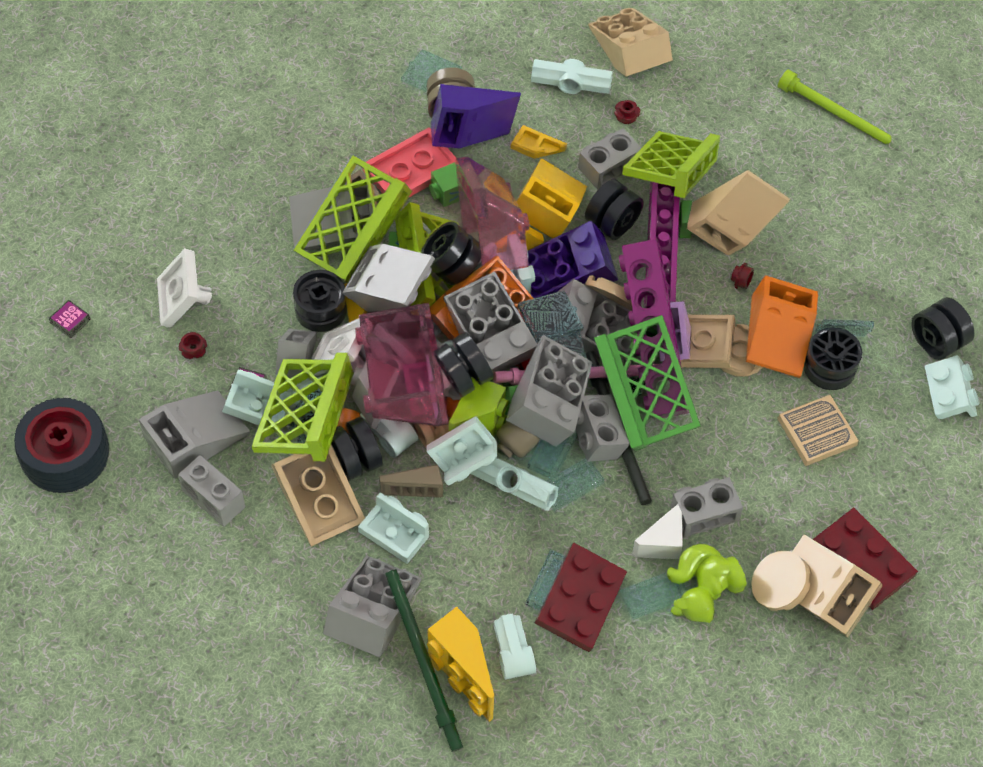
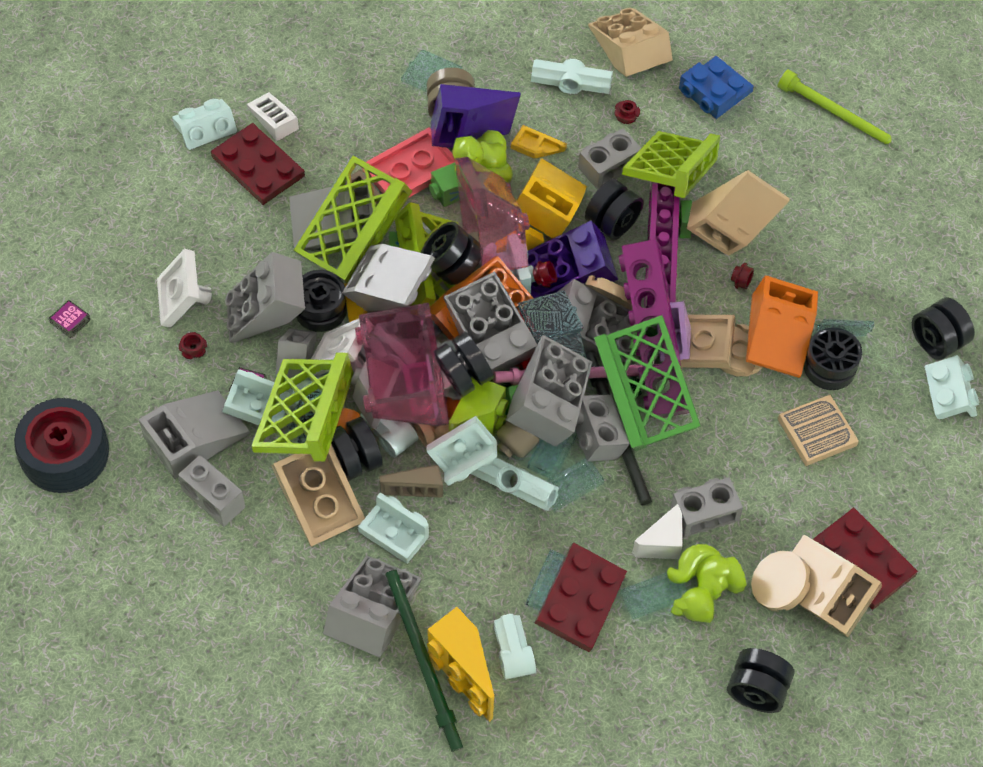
none -> light aqua bracket [172,99,237,150]
none -> dark red plate [211,123,305,205]
none -> light grey slope [225,252,305,343]
none -> white slope [247,92,299,142]
none -> lime animal [452,130,513,190]
none -> dark red plate [533,261,557,288]
none -> blue plate [679,56,754,119]
none -> black wheel [727,648,795,713]

